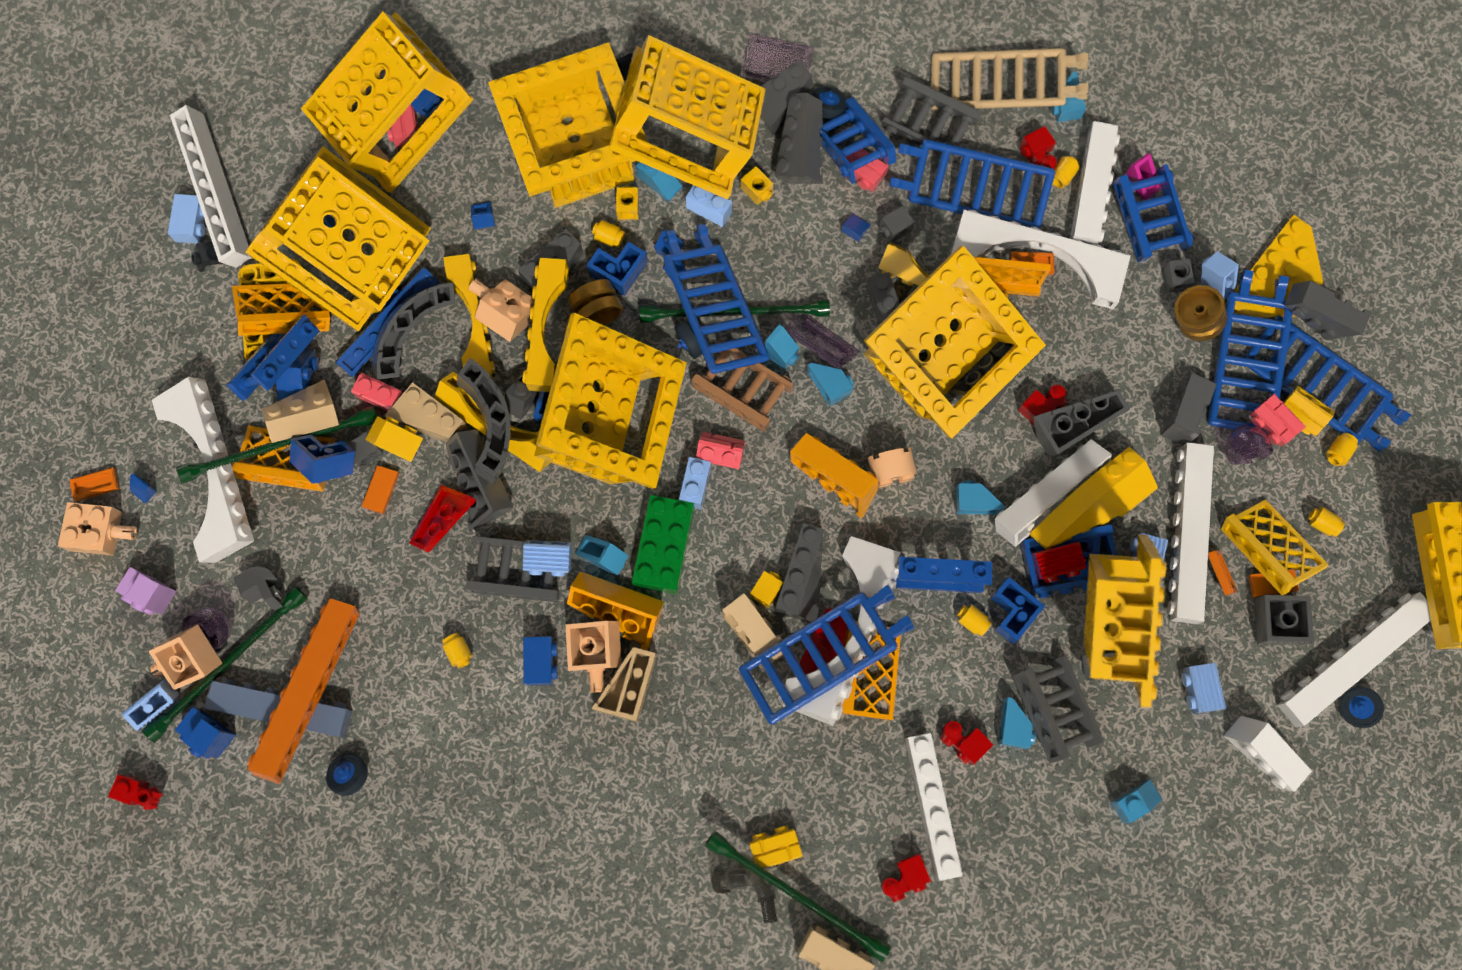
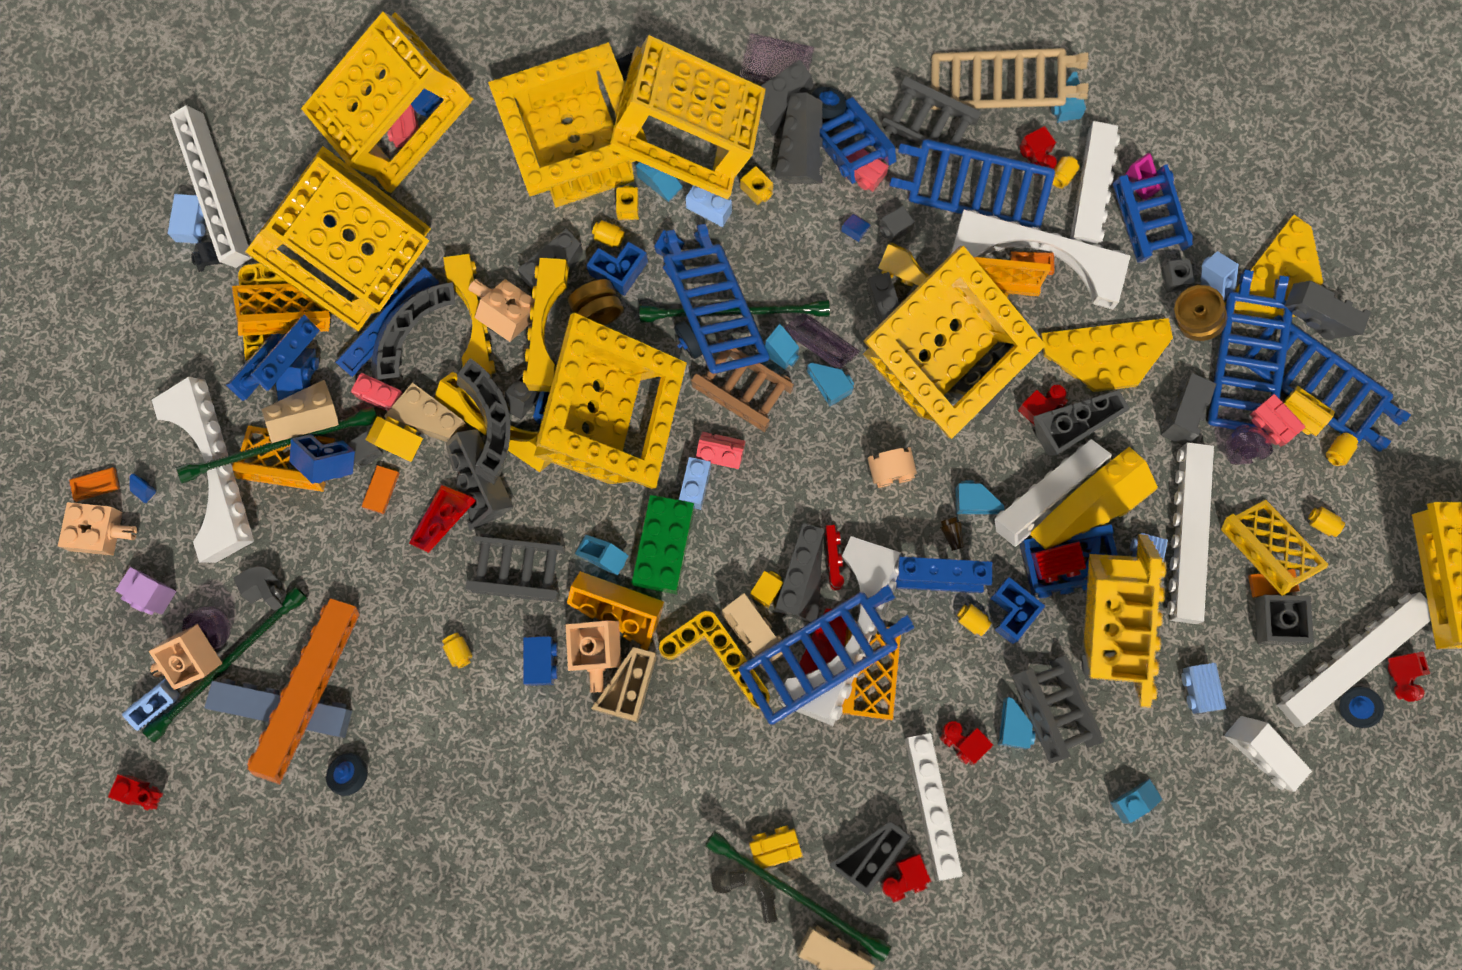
blue brick [175,707,236,759] -> none
blue slope [471,202,495,229] -> none
light blue brick [523,540,572,576] -> none
light orange wedge [790,433,878,519] -> none
orange tile [1208,550,1238,596] -> none
none -> yellow beam [659,611,770,709]
none -> red plate [825,525,845,591]
none -> dark grey wedge [829,821,910,897]
none -> dark brown cone [940,516,964,551]
none -> yellow plate [1040,318,1173,392]
none -> red brick [1388,651,1430,702]

